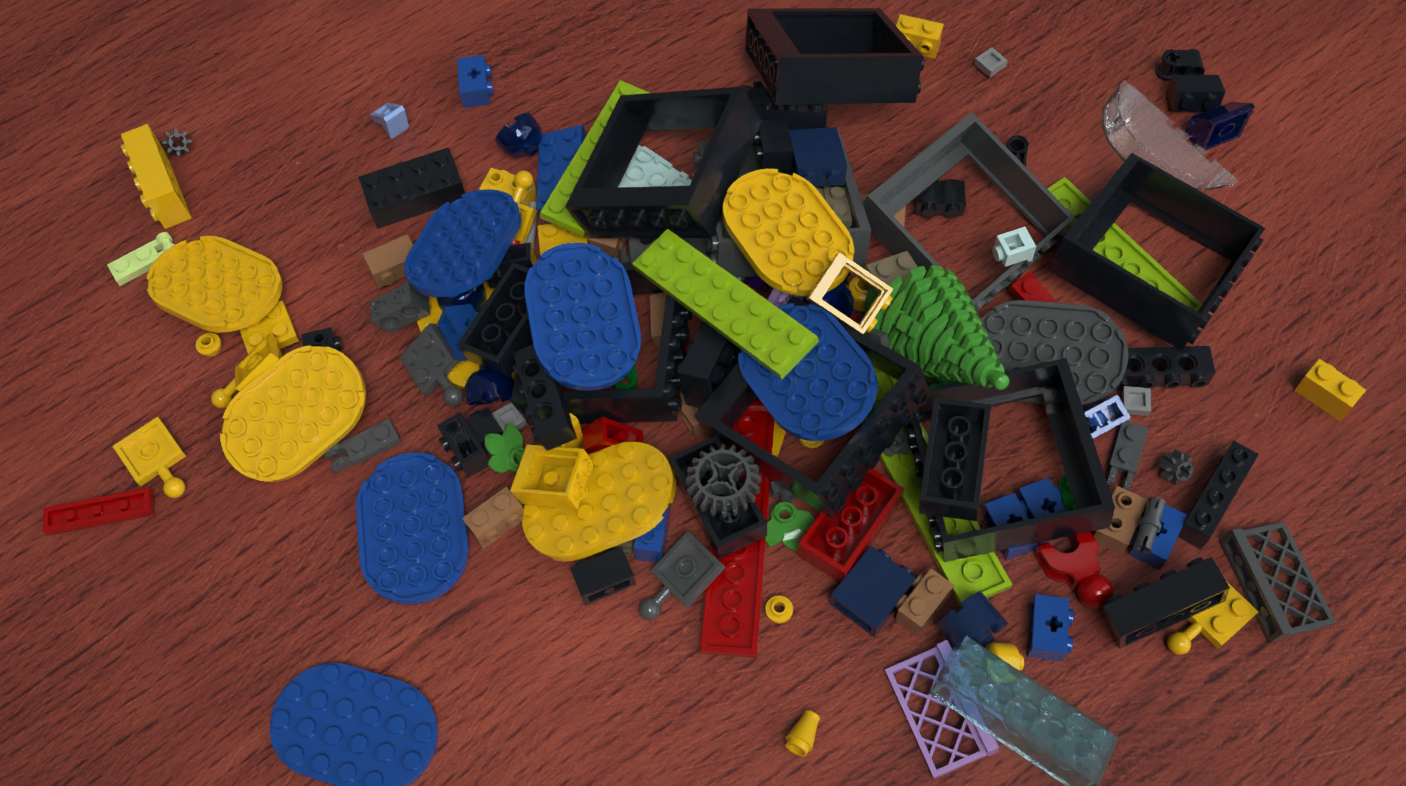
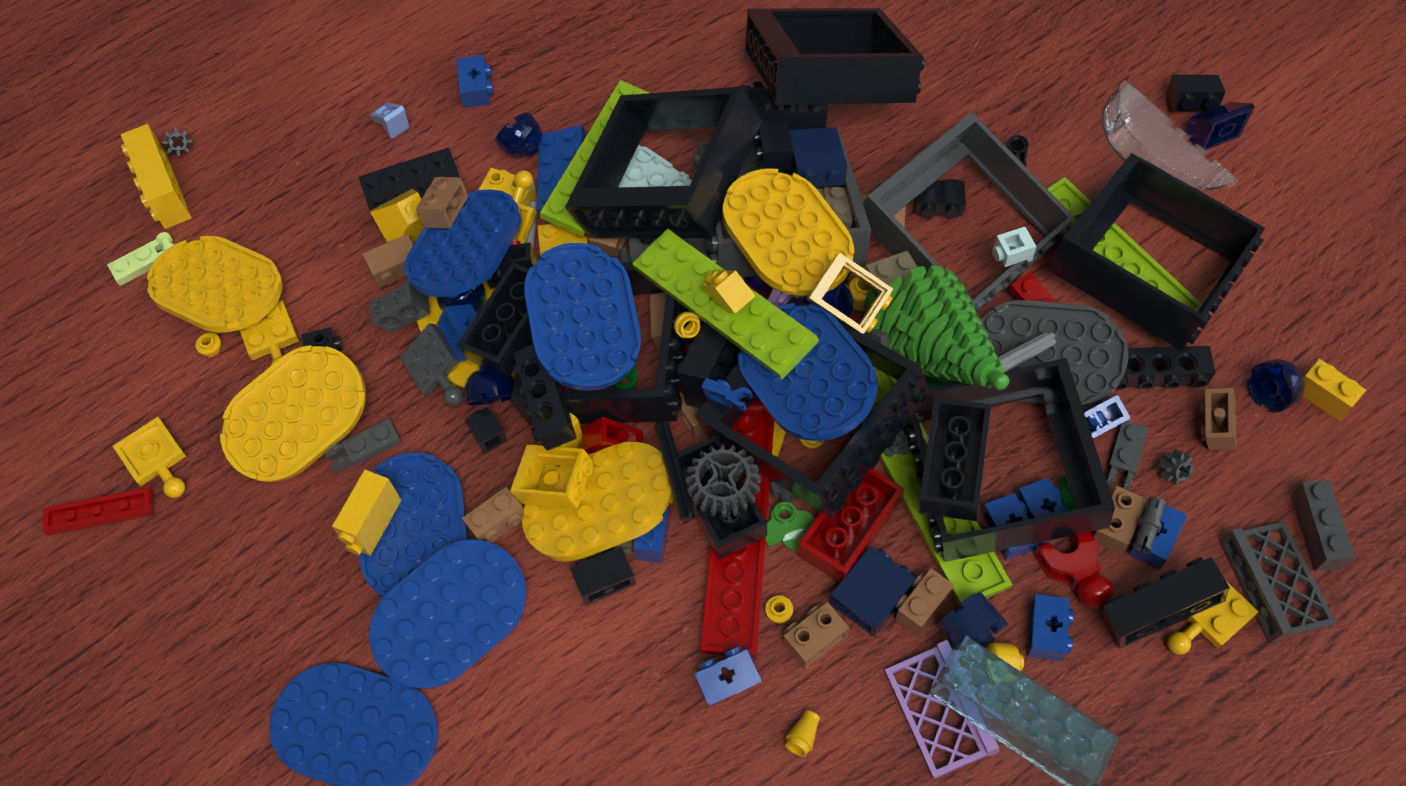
yellow plate [211,333,279,409] -> none
black brick [437,412,488,478] -> none
bright green plate [484,423,525,473] -> none
light grey plate [492,403,527,432] -> none
dark grey plate [639,531,726,620] -> none
yellow brick [896,14,944,59] -> none
light grey plate [974,47,1008,78] -> none
light grey plate [1121,386,1151,416] -> none
black piece [1156,49,1205,81] -> none
black brick [1178,440,1259,550] -> none
none -> yellow brick [332,470,402,556]
none -> yellow slope [369,189,424,244]
none -> blue plate [369,540,526,689]
none -> medium nougat brick [416,177,468,228]
none -> black axle [654,420,694,521]
none -> yellow plate [674,312,700,338]
none -> brick [695,646,762,706]
none -> yellow slope [700,269,755,314]
none -> blue plate [701,378,753,411]
none -> medium nougat brick [783,602,849,670]
none -> light grey axle [998,332,1056,373]
none -> medium nougat brick [1201,388,1237,450]
none -> clear blue cylinder [1247,359,1305,413]
none -> dark grey brick [1291,480,1355,571]

